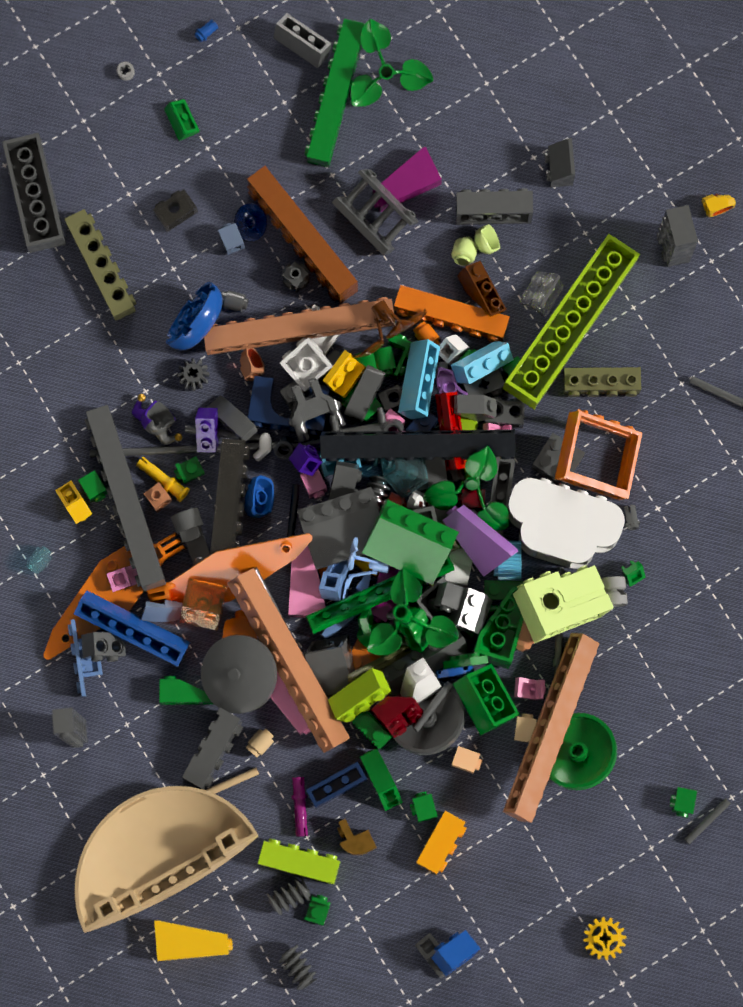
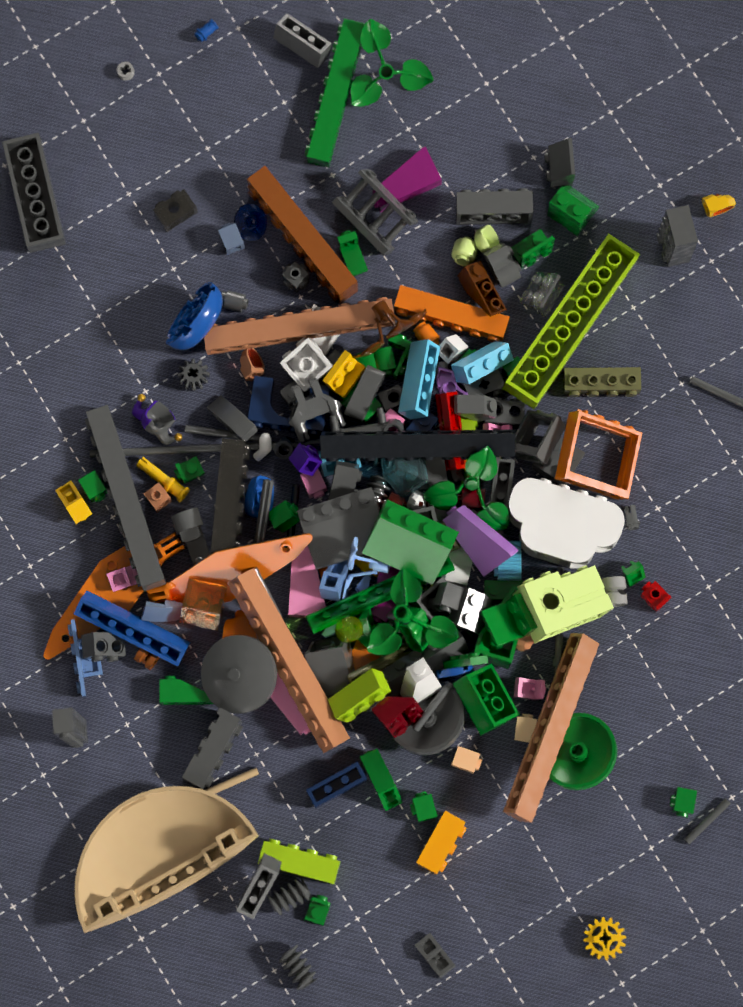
clear light blue brick [26,546,53,575] -> none
olive brick [65,209,136,321] -> none
yellow slope [154,921,233,961] -> none
green slope [164,99,200,141] -> none
dark purple brick [195,408,219,453] -> none
tan brick [246,728,274,758] -> none
magenta pin [292,777,308,837] -> none
pearl gold brick [337,819,377,855] -> none
green brick [353,711,393,750] -> none
blue brick [431,930,480,976] -> none
none -> dark orange wheel [134,648,160,670]
none -> dark grey brick [236,853,282,919]
none -> dark grey axle [254,479,274,544]
none -> green brick [268,501,300,532]
none -> clear neon green head [335,616,363,643]
none -> green bracket [337,231,368,276]
none -> green bracket [480,593,537,647]
none -> dark grey brick [482,242,522,288]
none -> green bracket [511,229,555,269]
none -> dark grey window [515,410,566,465]
none -> green slope [547,185,600,237]
none -> red brick [640,581,672,612]

